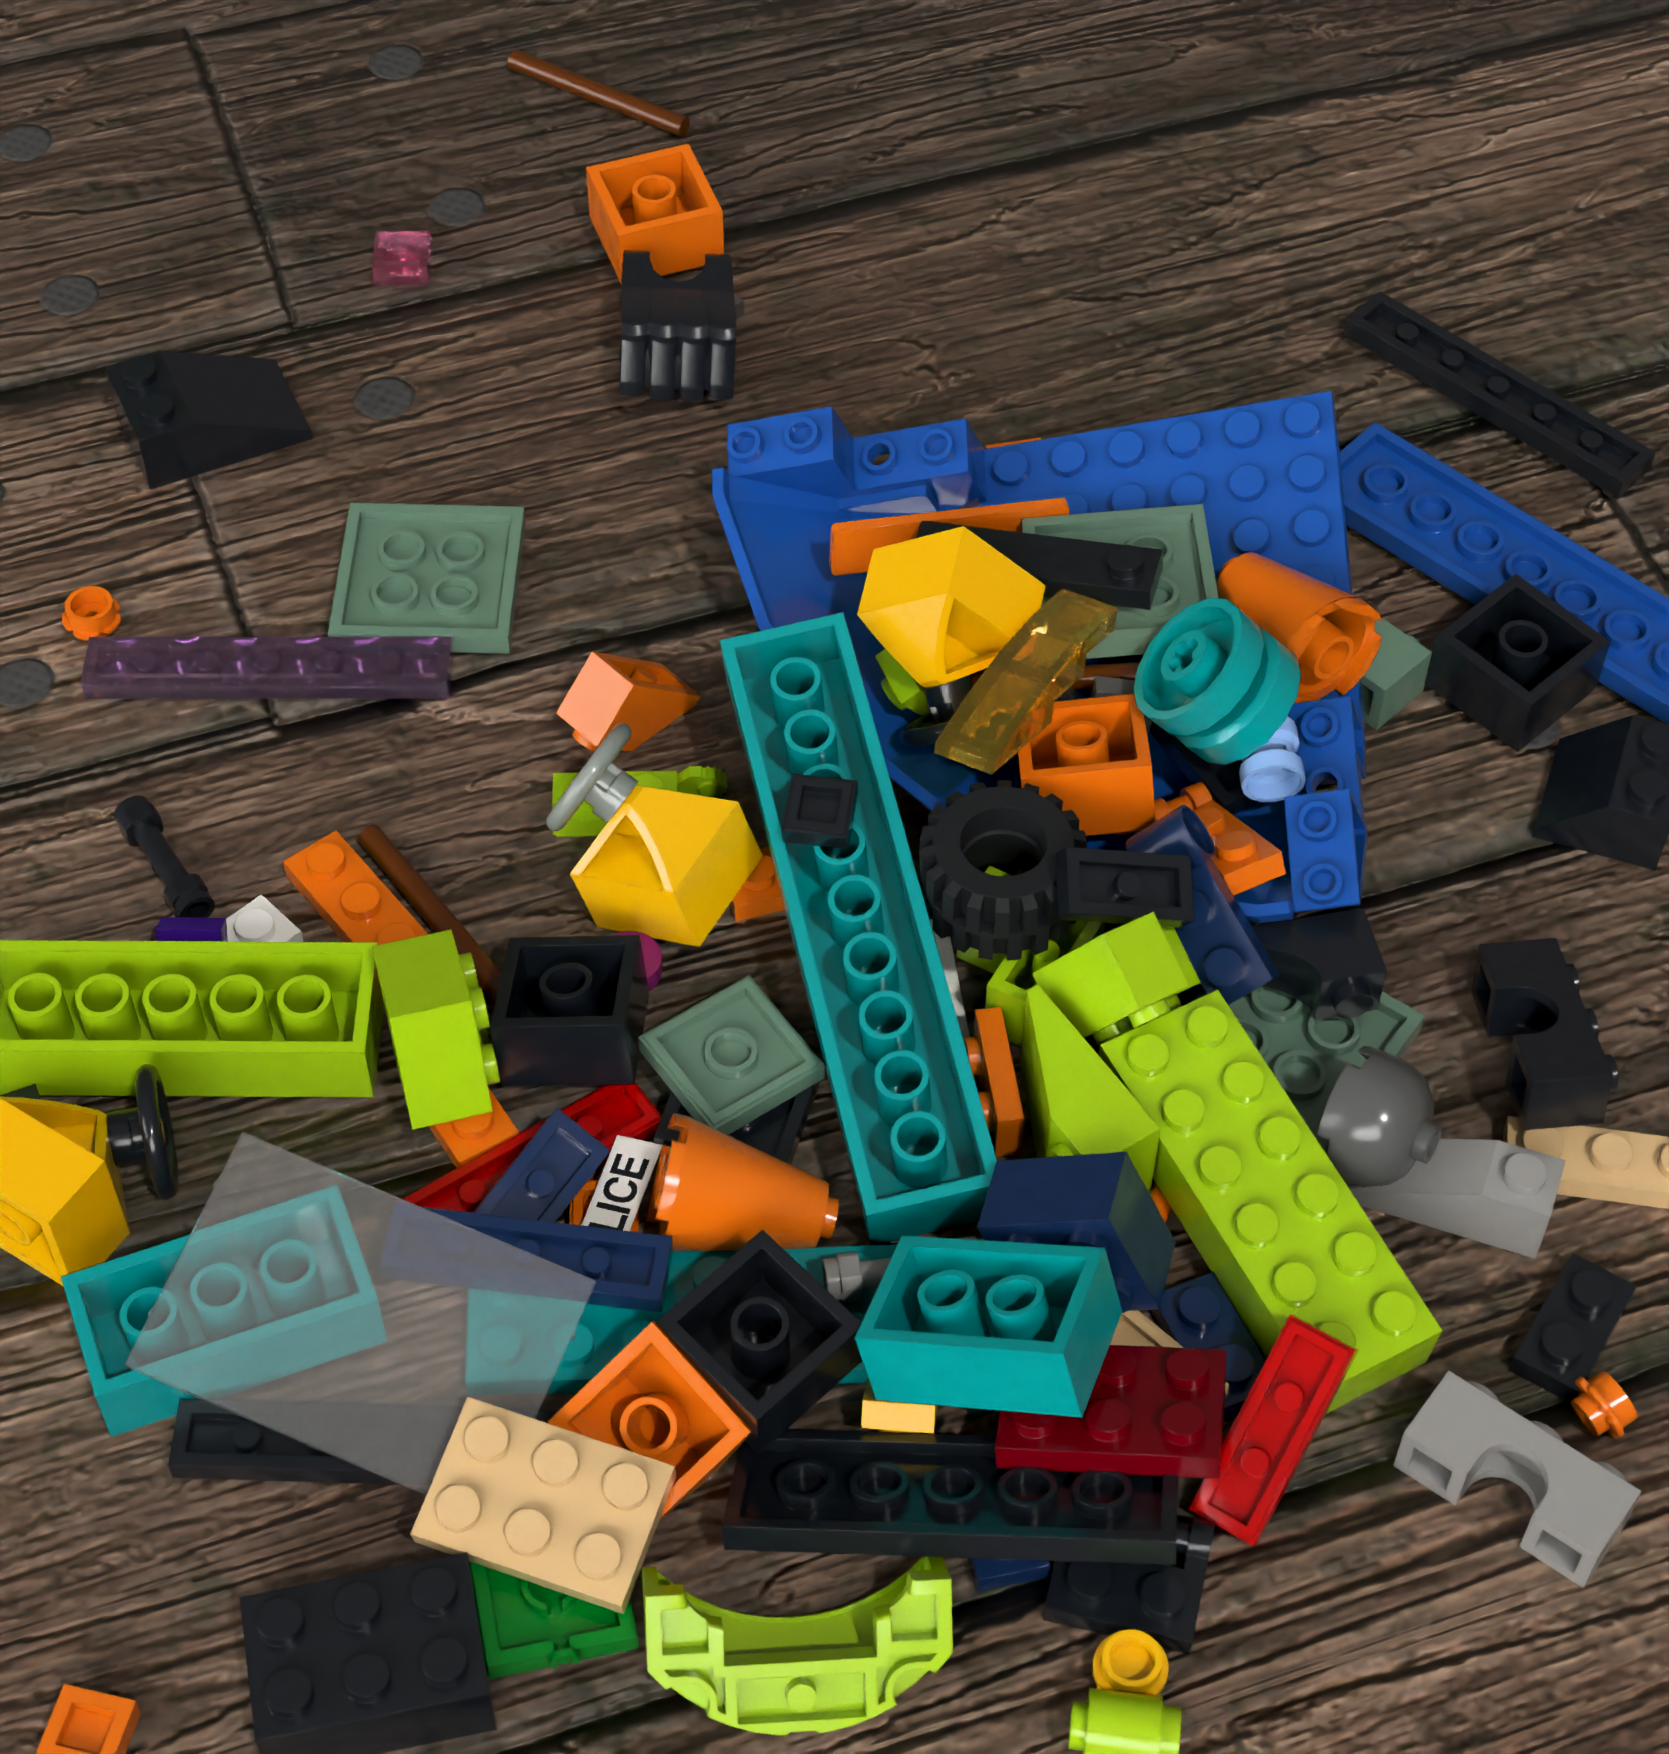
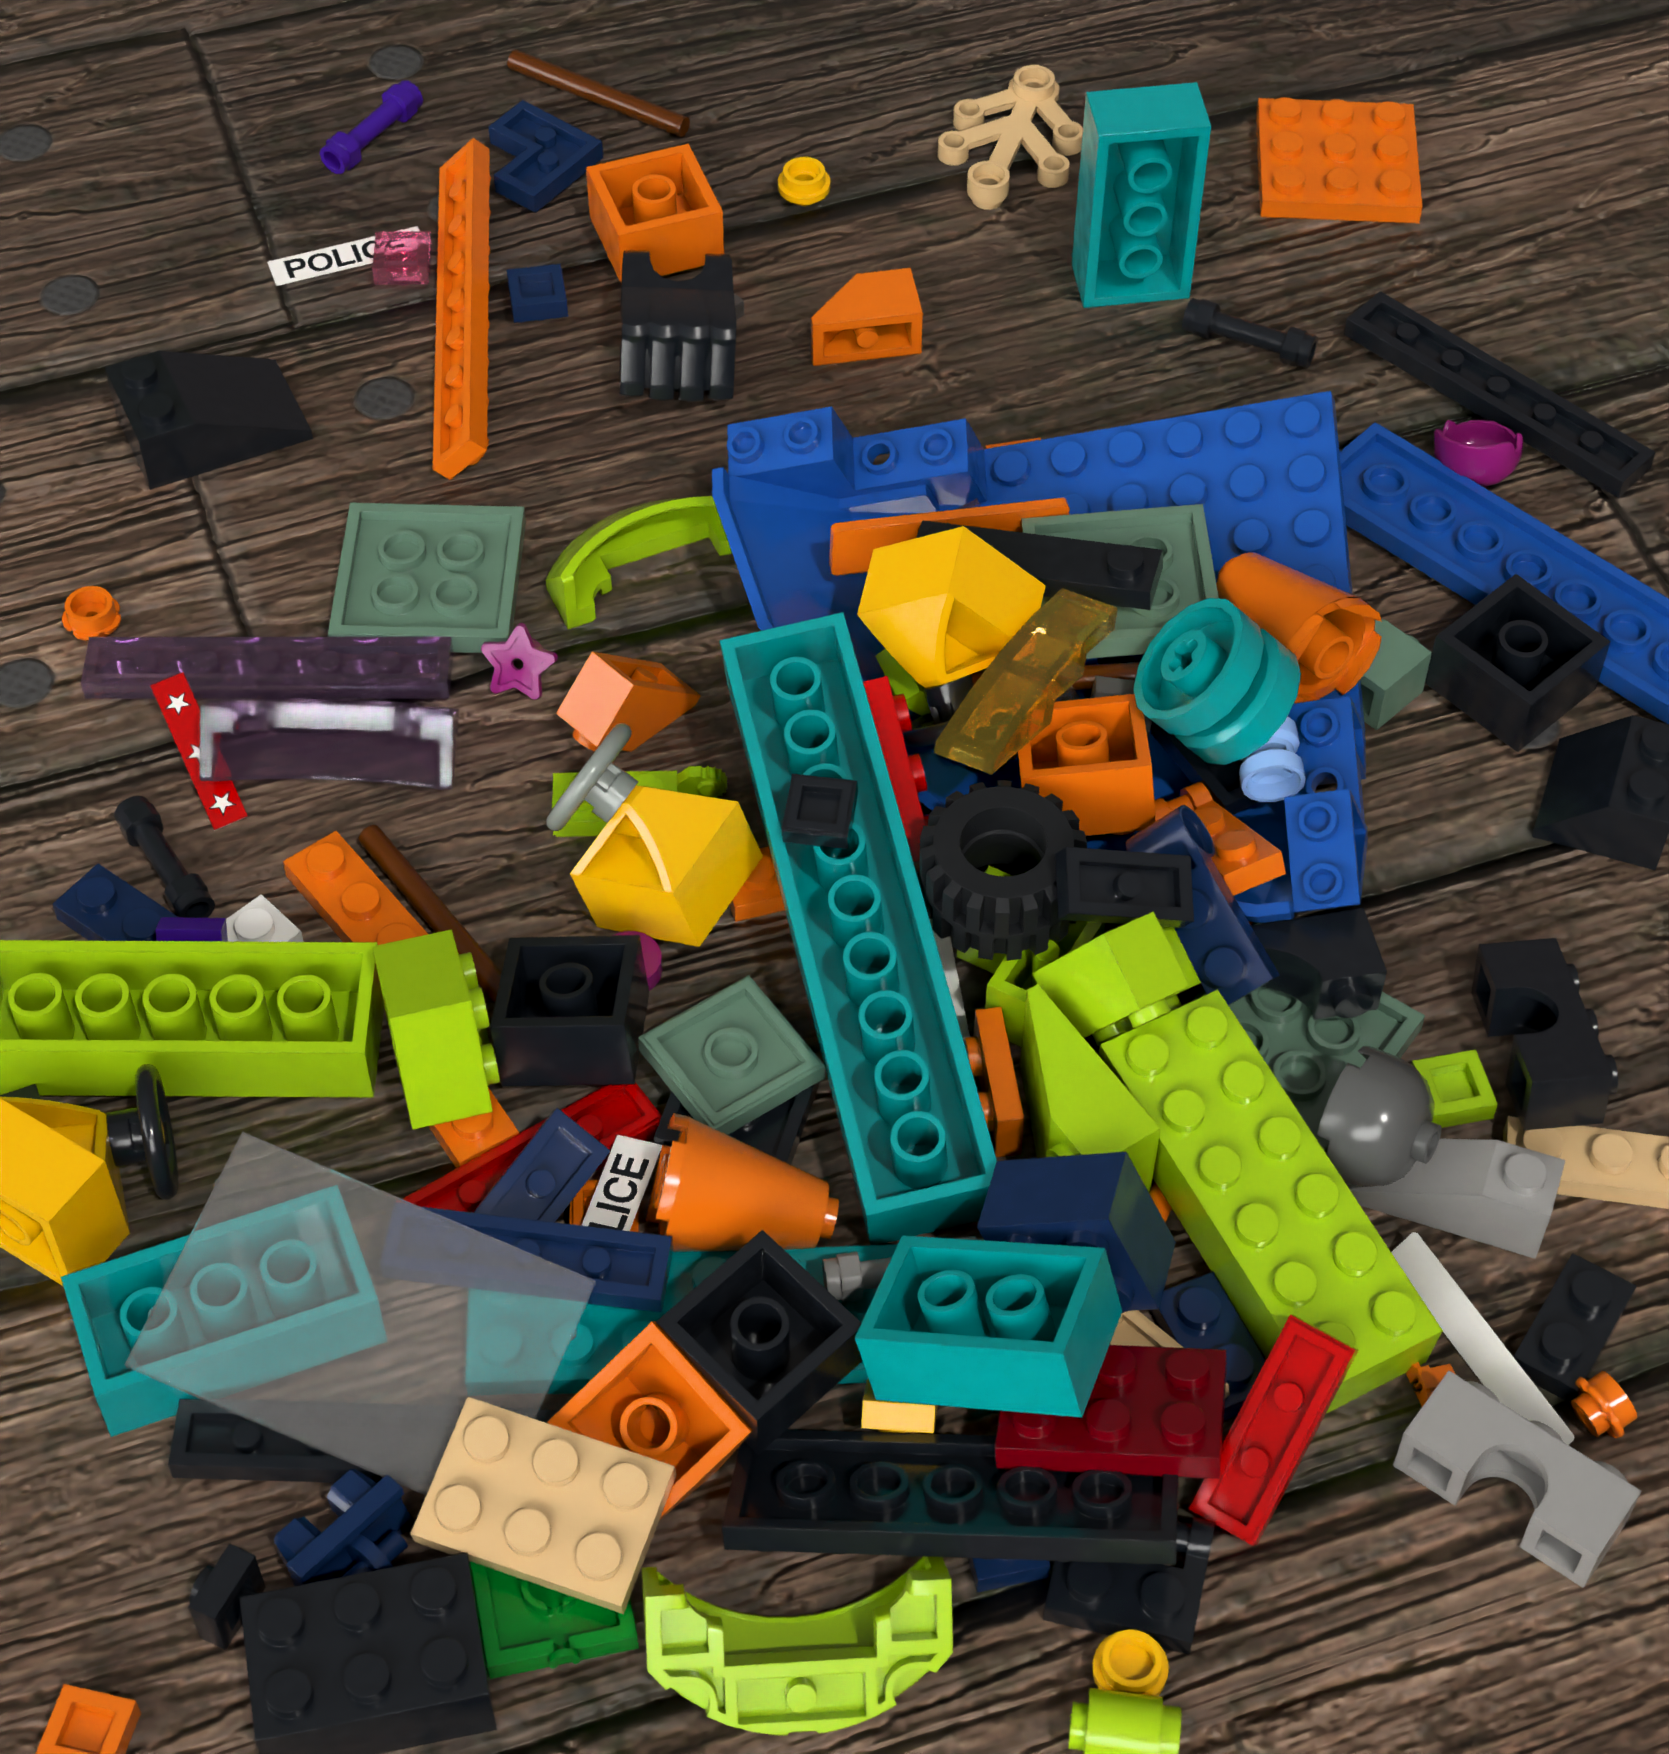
none -> dark blue plate [52,864,178,941]
none -> red sticker [150,672,248,831]
none -> black plate [189,1543,266,1650]
none -> clear purple windscreen [200,698,459,790]
none -> white sticker [267,226,428,286]
none -> dark blue hips [273,1469,414,1586]
none -> dark purple bar [320,80,423,174]
none -> orange plate [433,138,491,480]
none -> magenta plate [481,623,558,700]
none -> dark blue plate [488,100,603,213]
none -> dark blue plate [507,264,568,323]
none -> lime windscreen [546,496,732,629]
none -> yellow plate [778,157,830,206]
none -> orange slope [811,268,923,366]
none -> red plate [863,676,929,877]
none -> tan plant [938,65,1083,210]
none -> teal brick [1071,82,1211,308]
none -> black bar [1182,298,1318,368]
none -> orange plate [1256,97,1423,223]
none -> white sticker [1391,1232,1574,1445]
none -> orange piece [1406,1362,1455,1407]
none -> lime plate [1411,1049,1498,1128]
none -> magenta hair [1434,420,1523,487]

